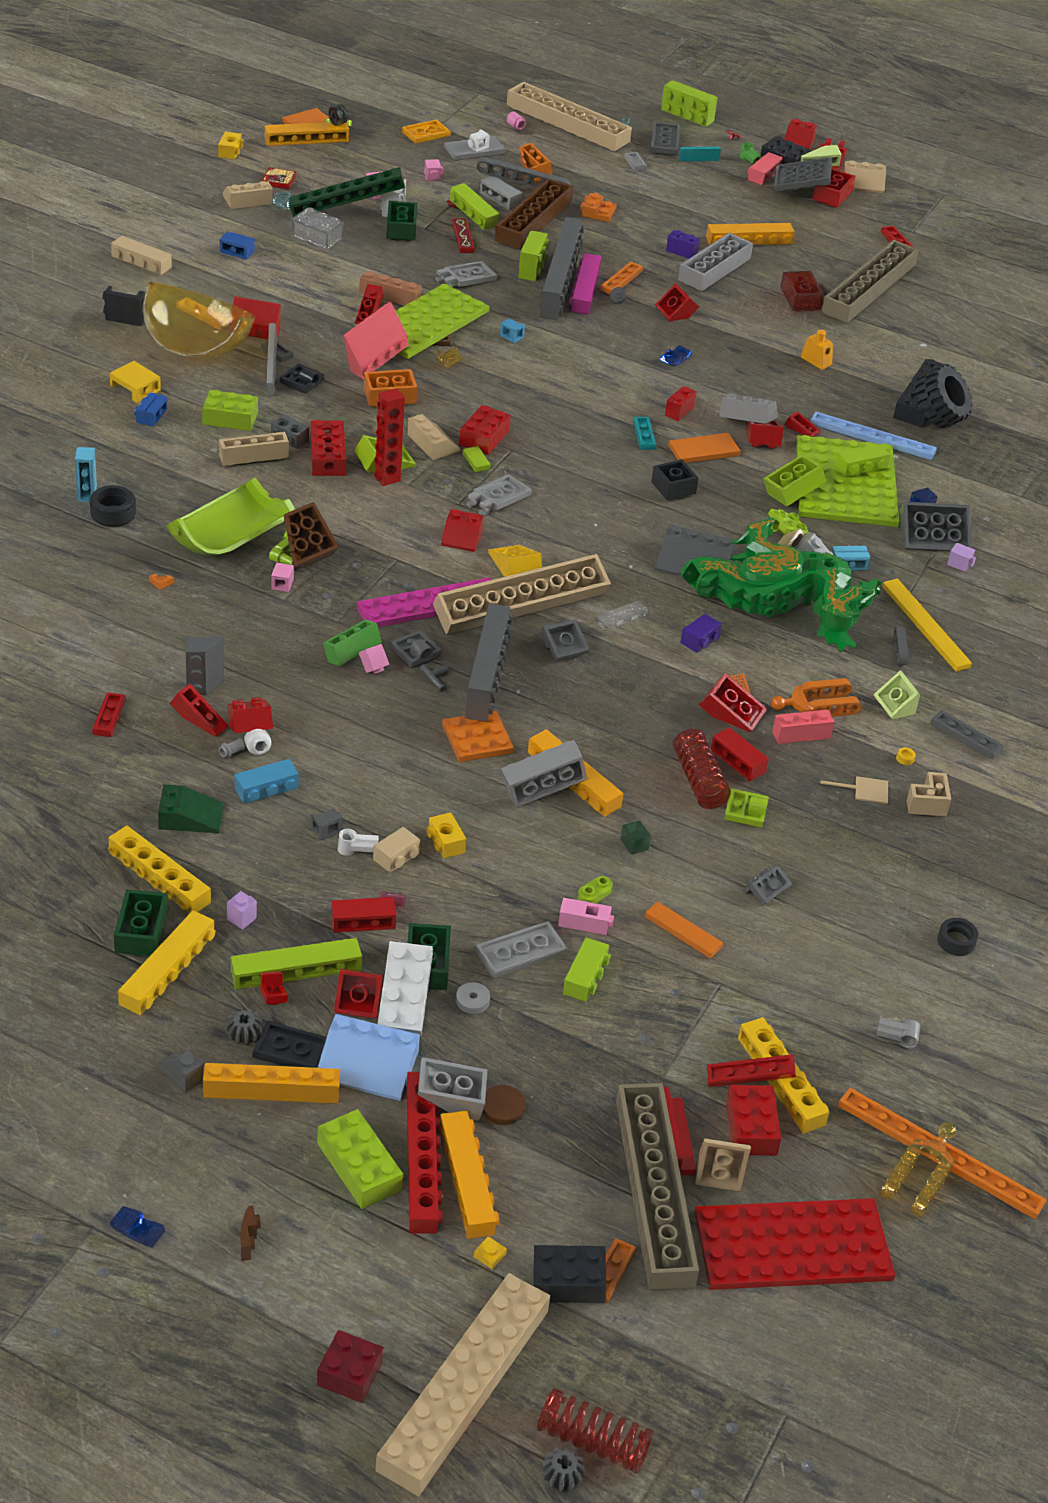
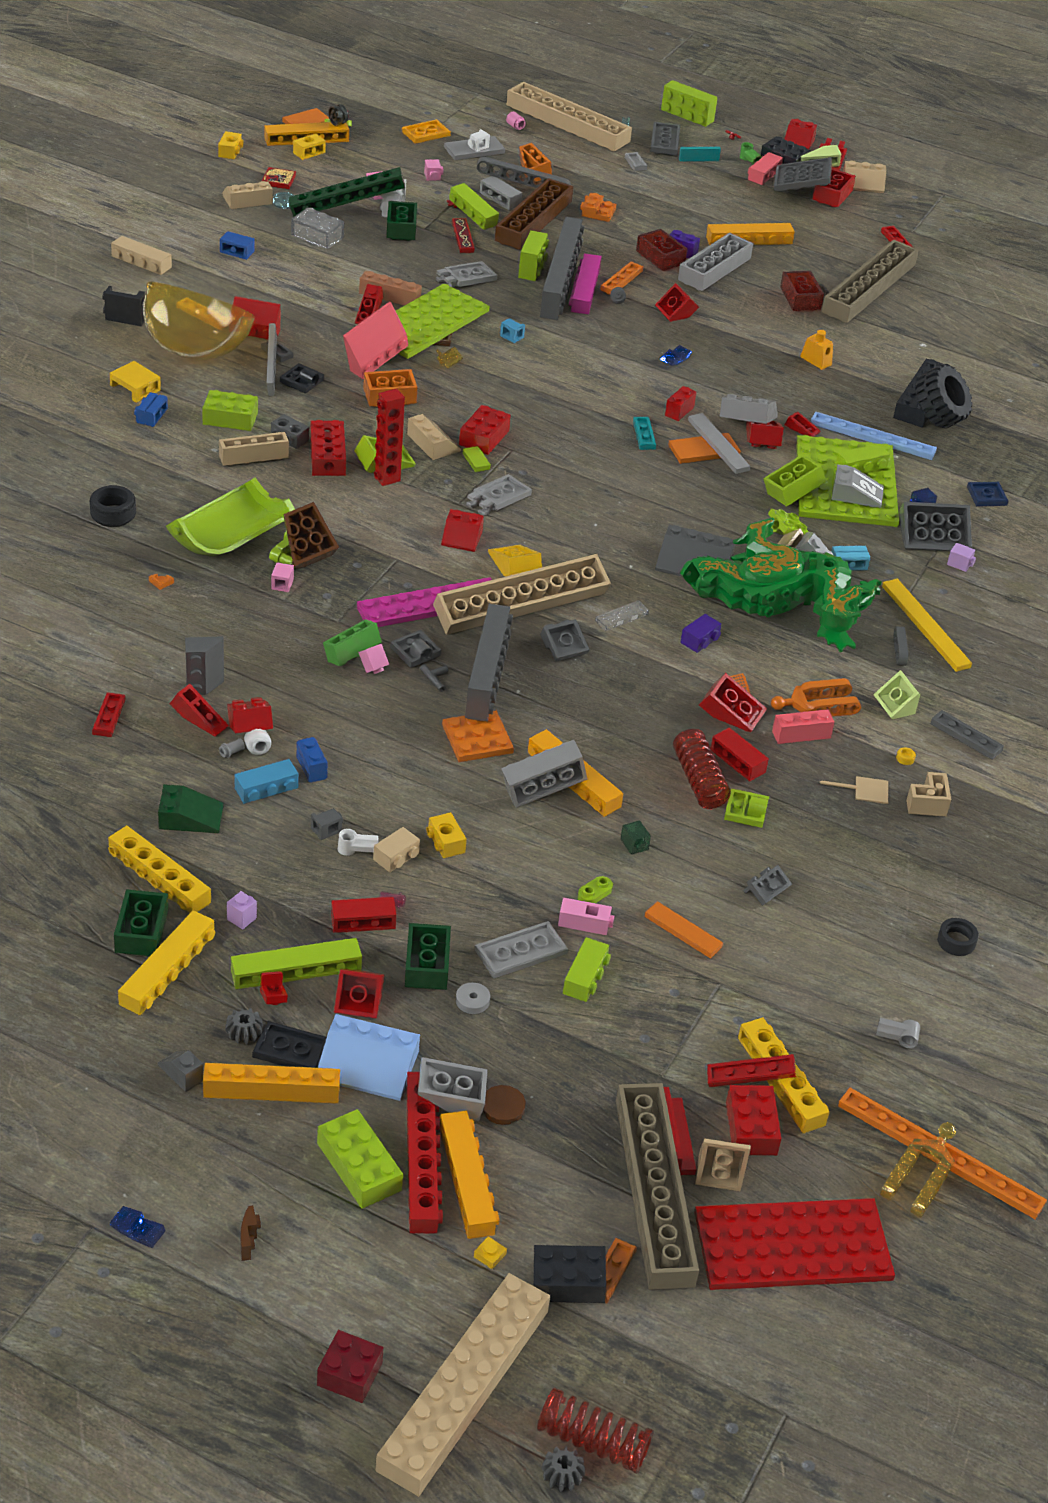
medium azure brick [75,447,97,502] -> none
white brick [378,941,433,1037] -> none
black brick [651,459,699,501] -> none
none -> yellow brick [293,134,326,160]
none -> blue brick [296,737,328,782]
none -> clear red brick [636,229,687,271]
none -> light grey tile [688,413,750,474]
none -> light grey slope [832,465,884,508]
none -> dark blue tile [967,482,1009,507]

